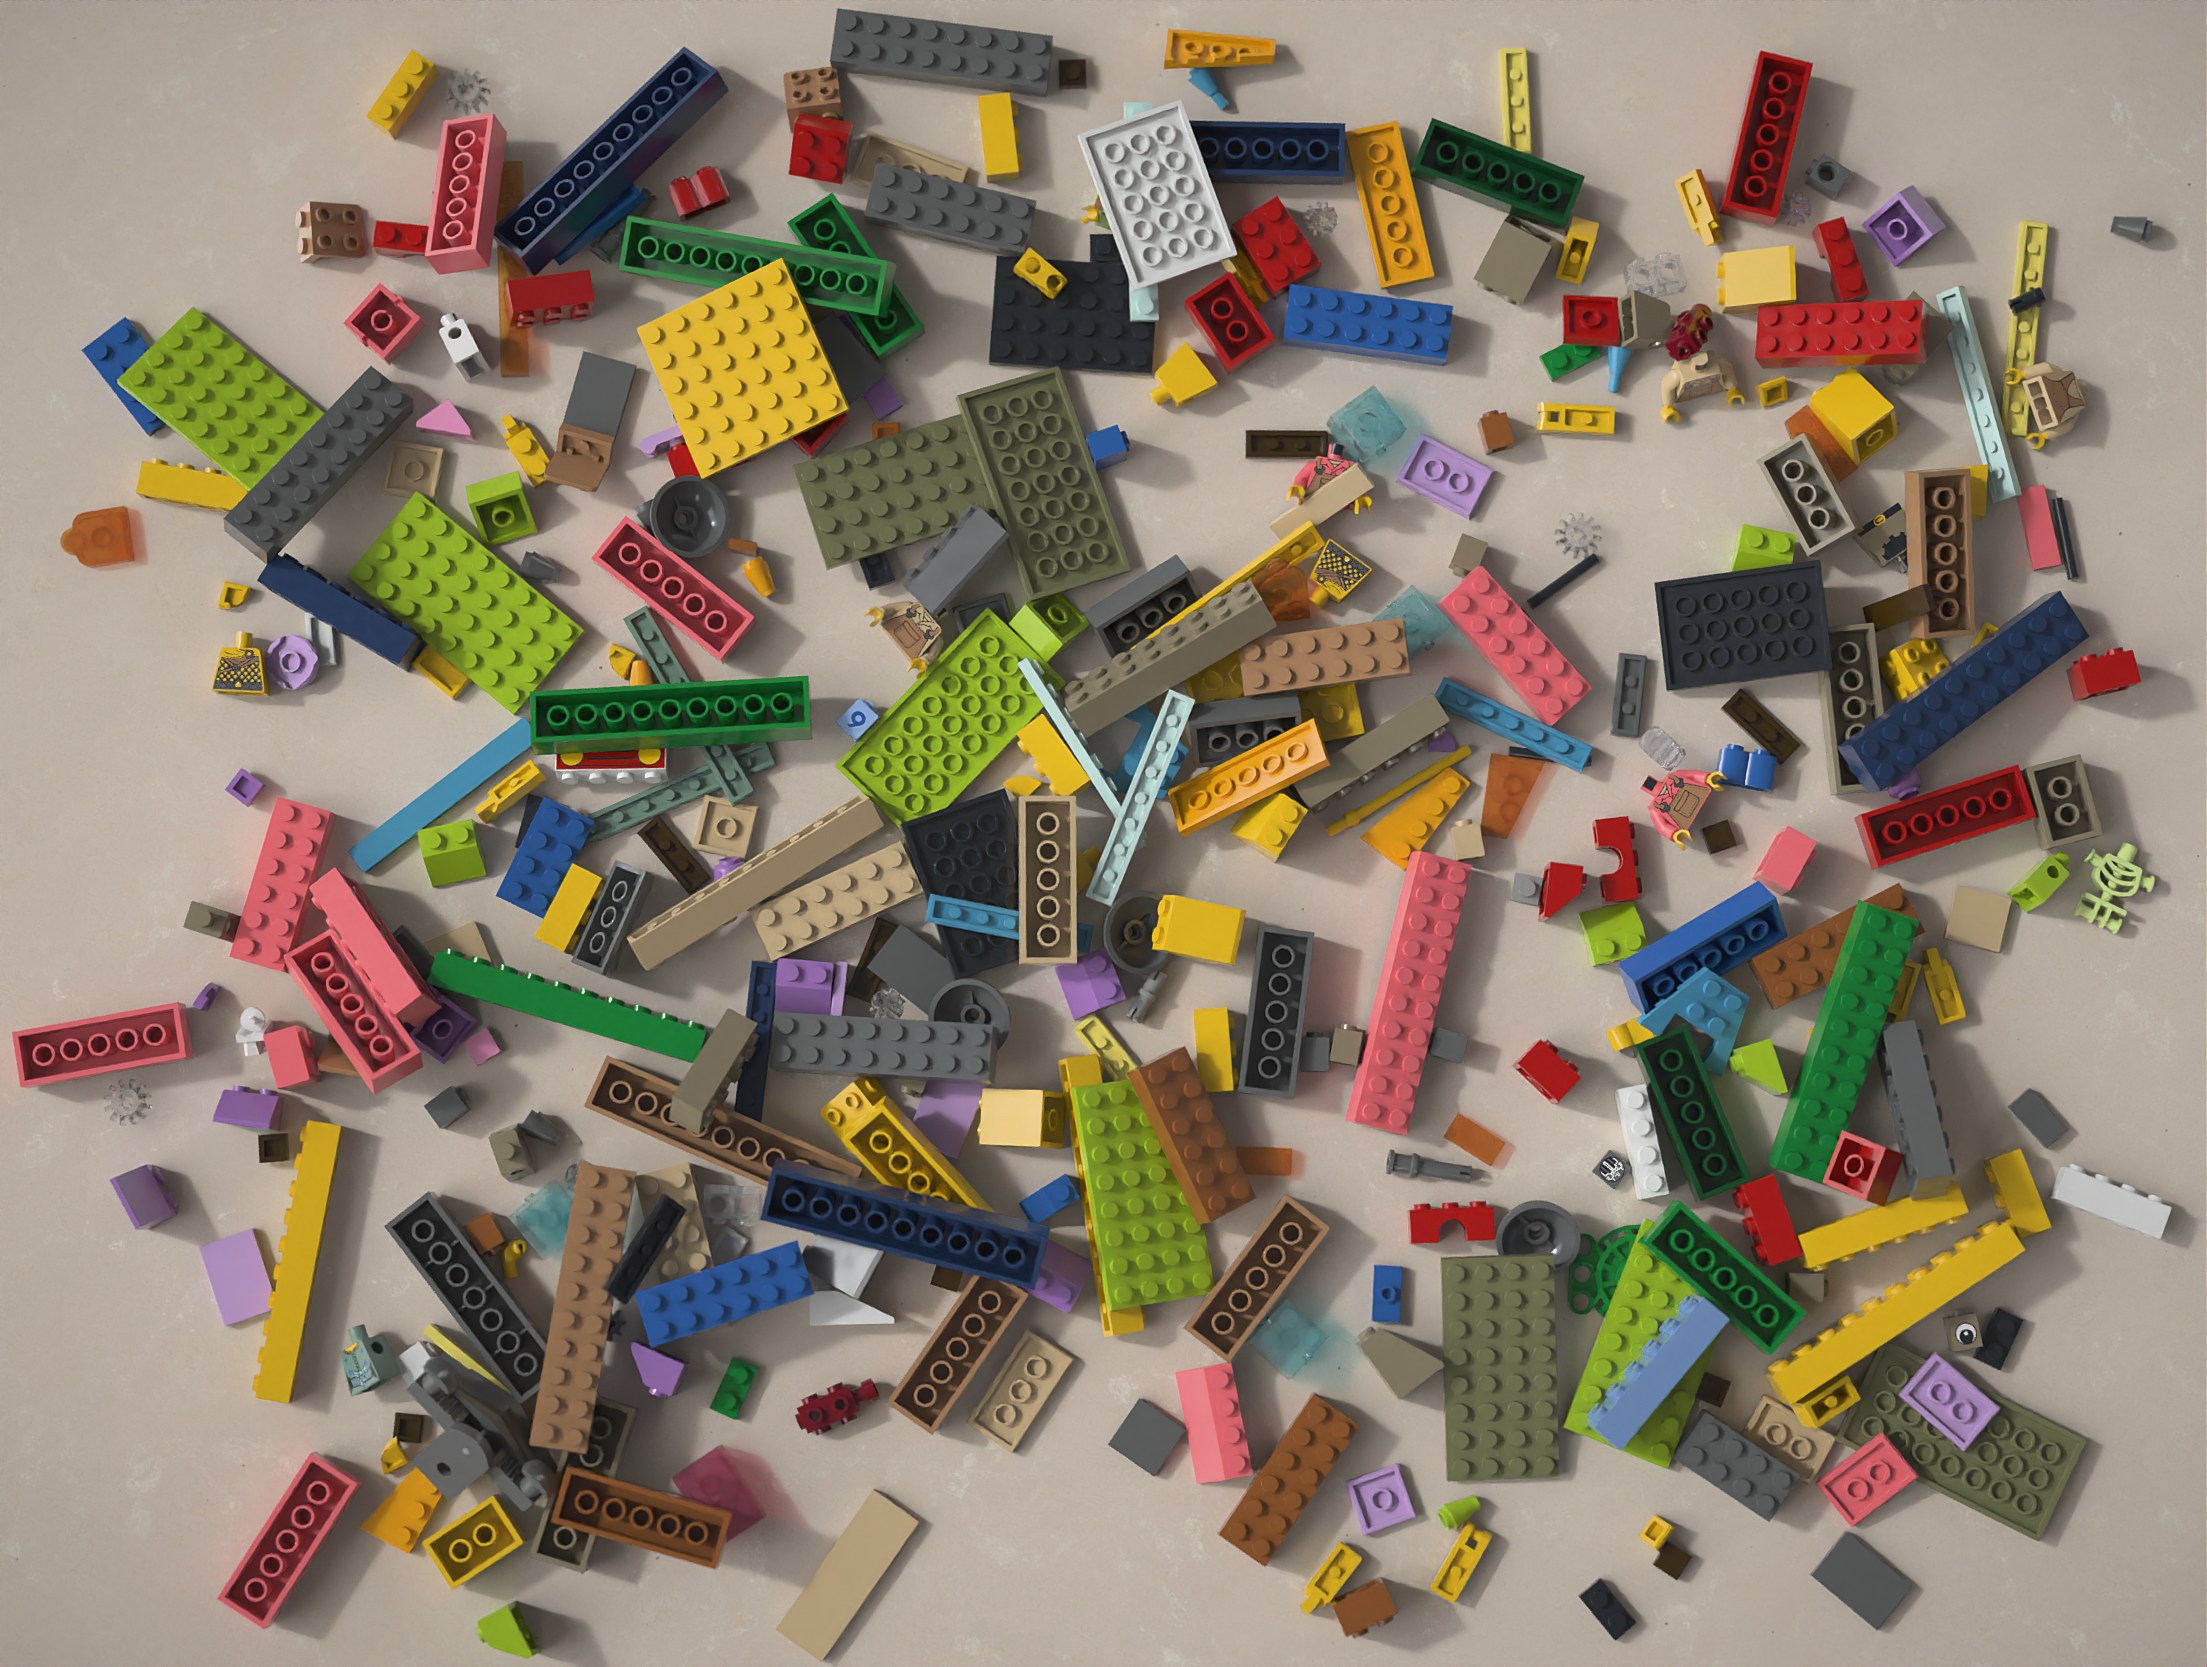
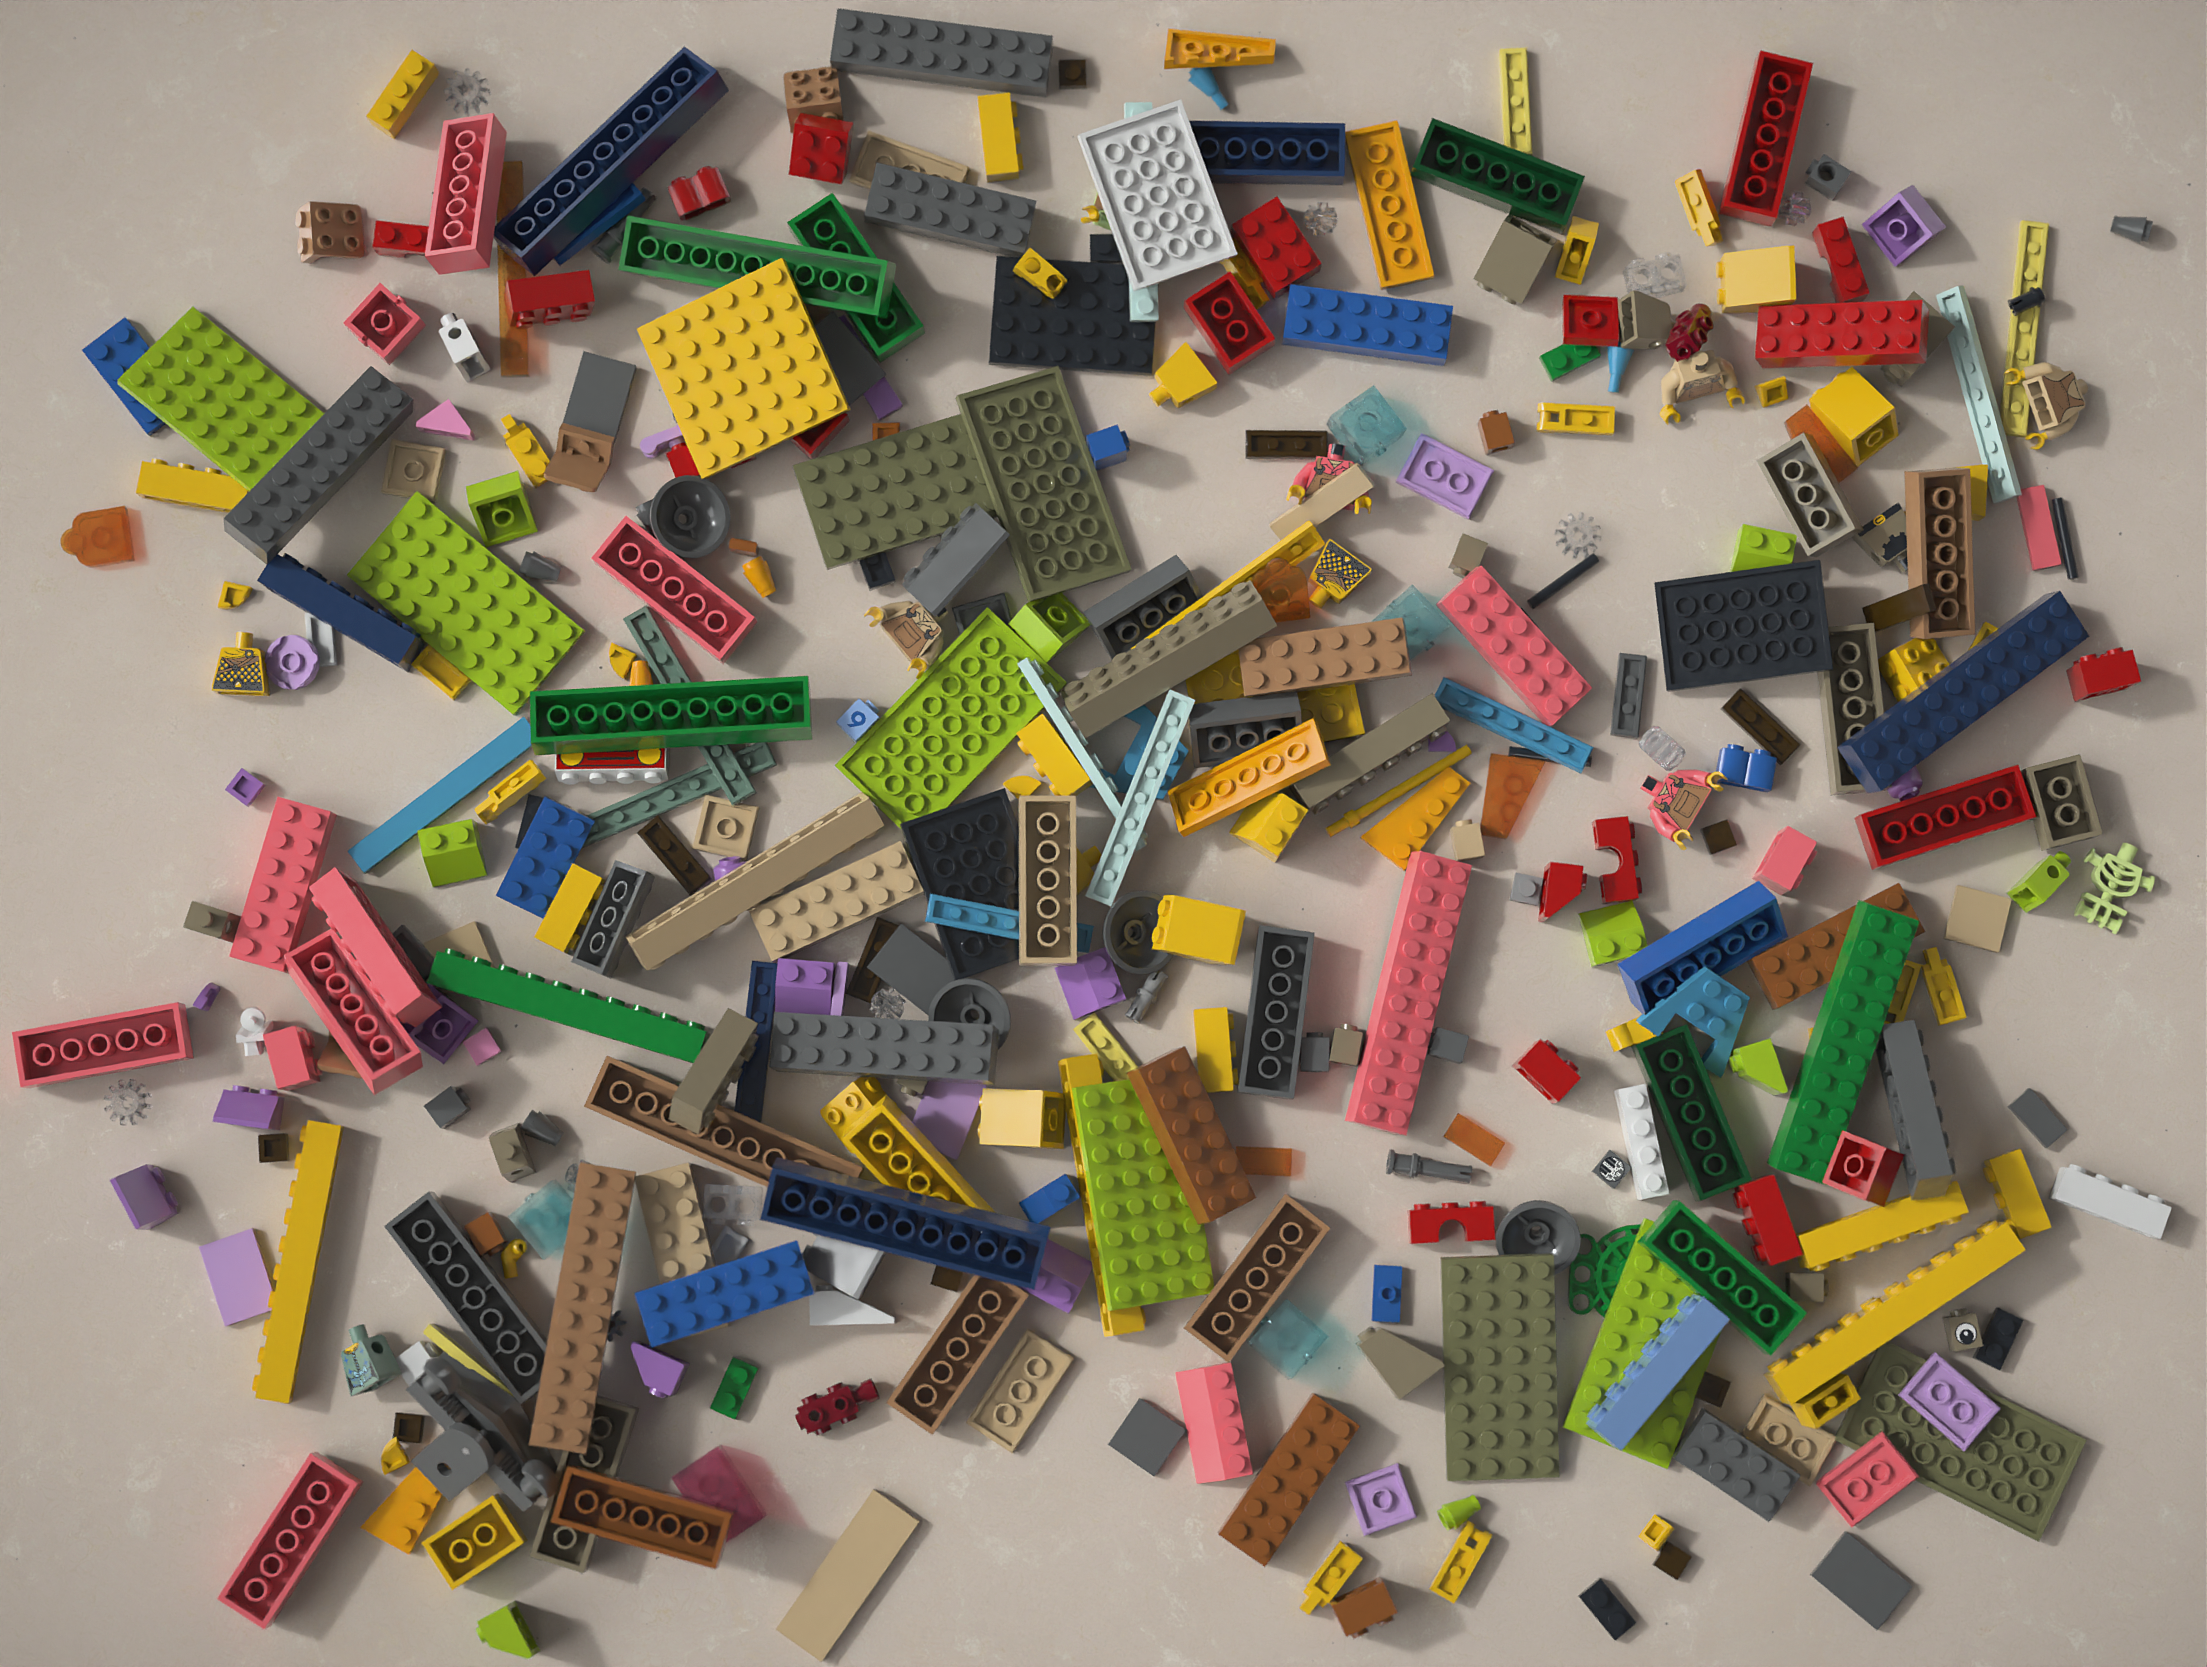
black tile [602,1194,687,1305] -> none

